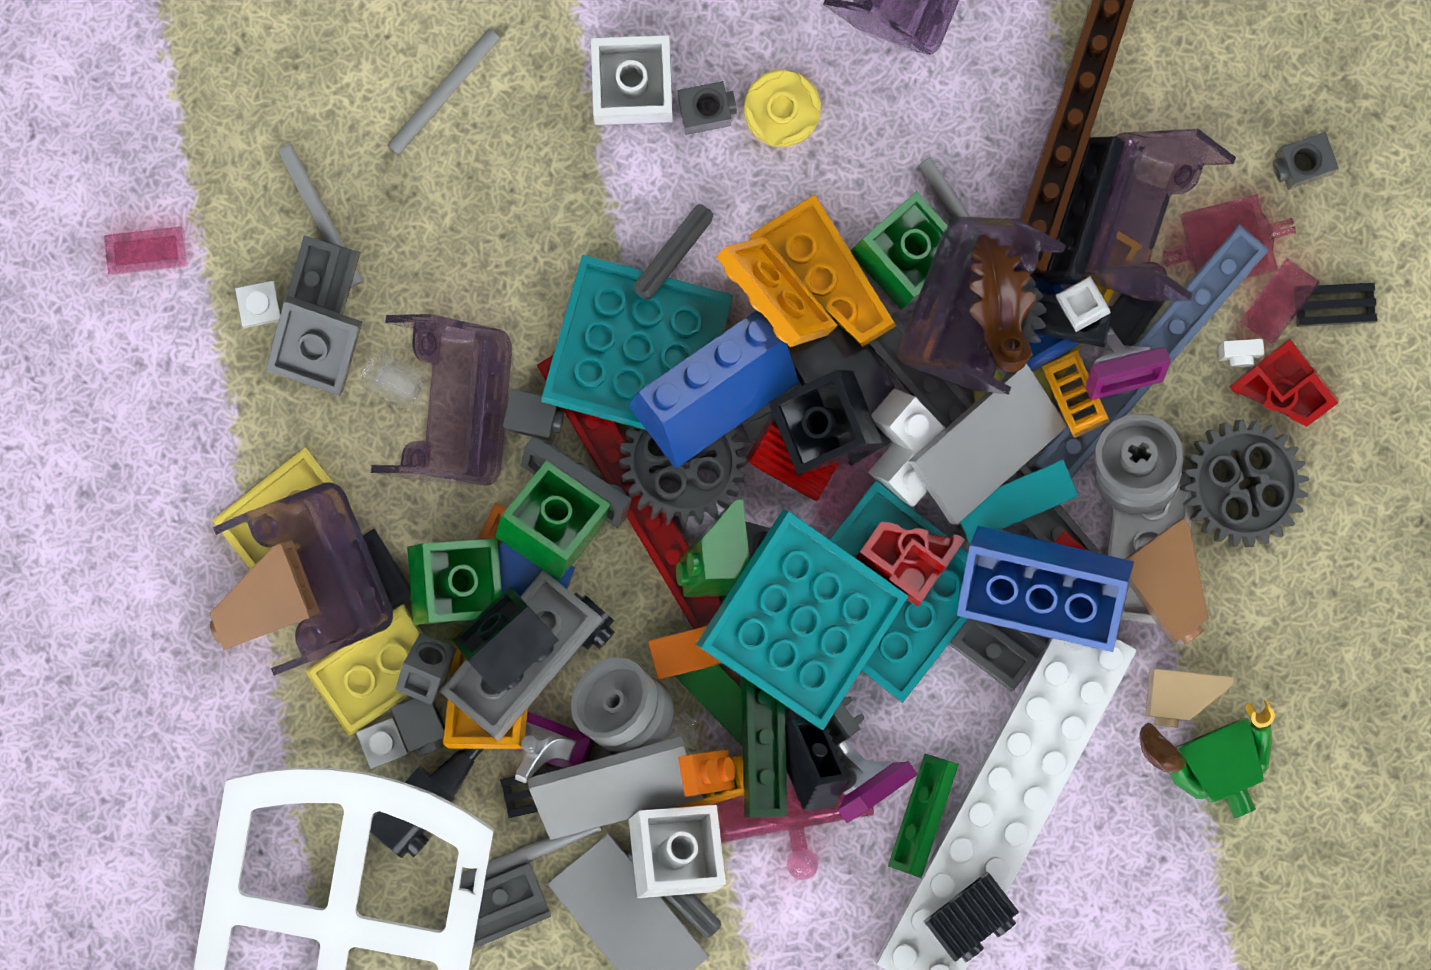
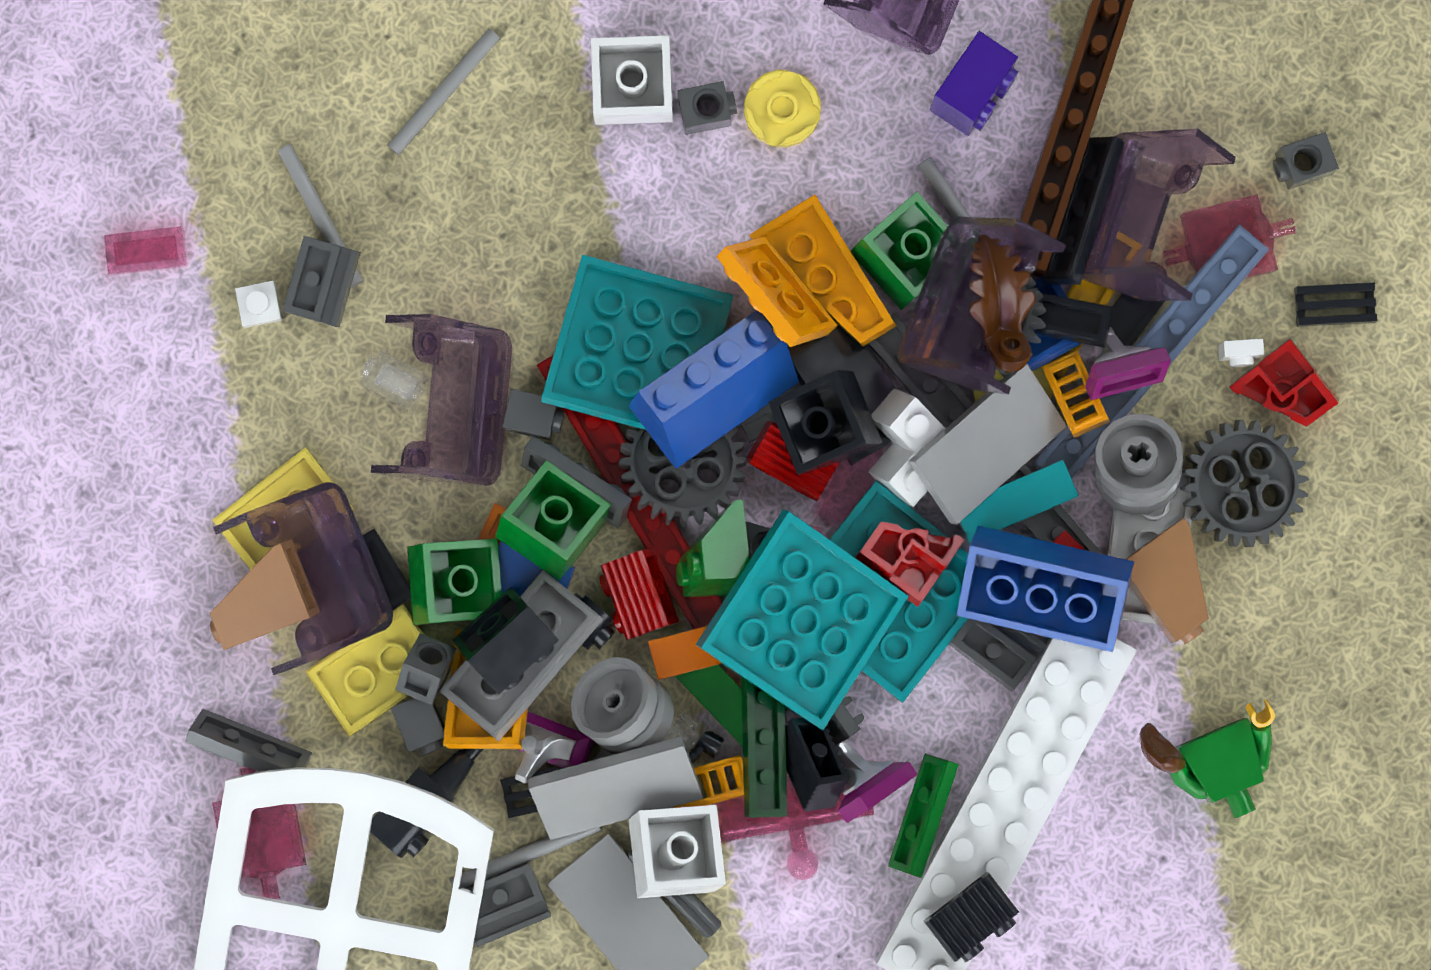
plate [266,296,363,396] -> none
white plate [356,718,409,769] -> none
dark grey axle [633,204,713,300] -> none
orange plate [678,749,735,797] -> none
white tile [1056,276,1111,332] -> none
tan slope [1145,669,1234,728] -> none
clear pink tile [1240,258,1320,346] -> none
none -> dark grey plate [185,709,312,771]
none -> clear pink plate [212,767,307,899]
none -> red brick [599,548,679,640]
none -> black hand [689,731,724,764]
none -> dark purple brick [929,31,1019,136]

